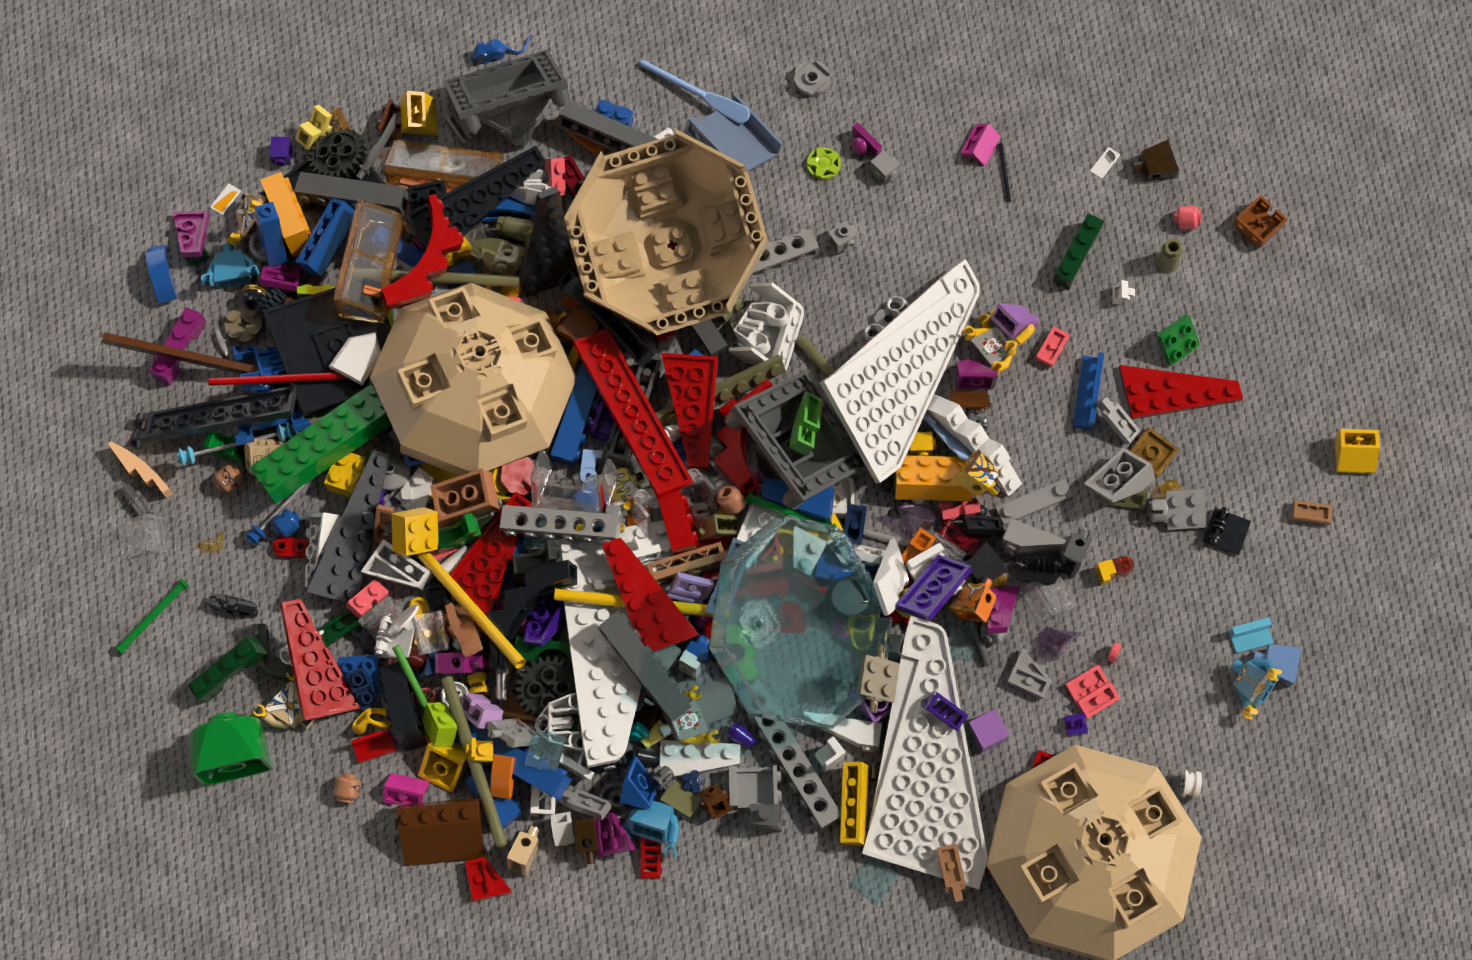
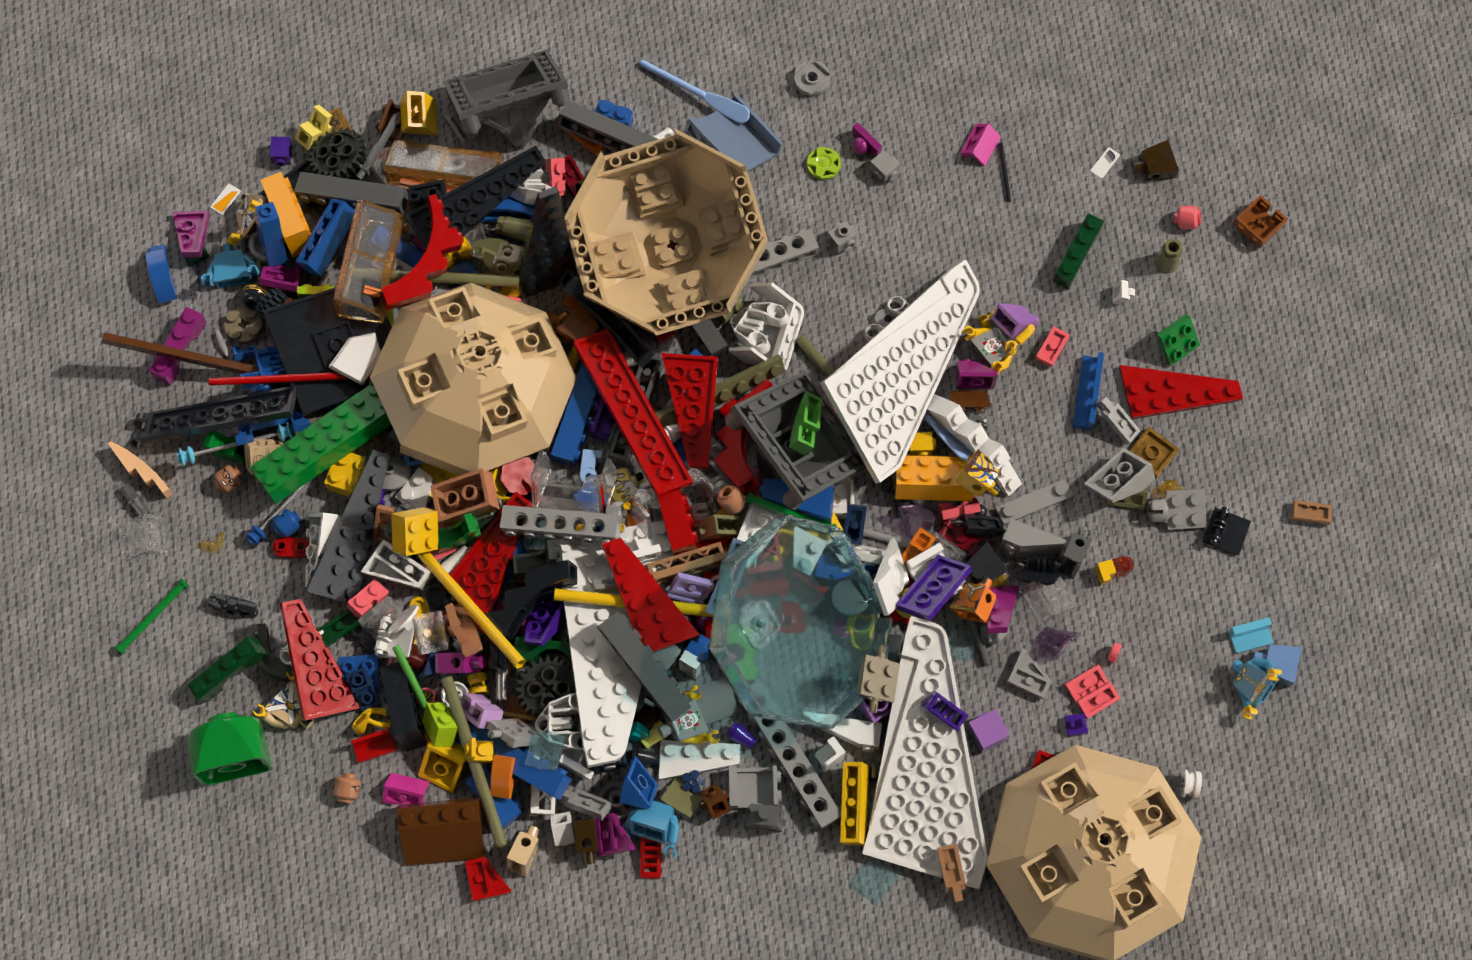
blue animal [470,35,533,64] -> none
dark grey gear [649,765,675,791] -> none
yellow slope [1335,429,1380,474] -> none

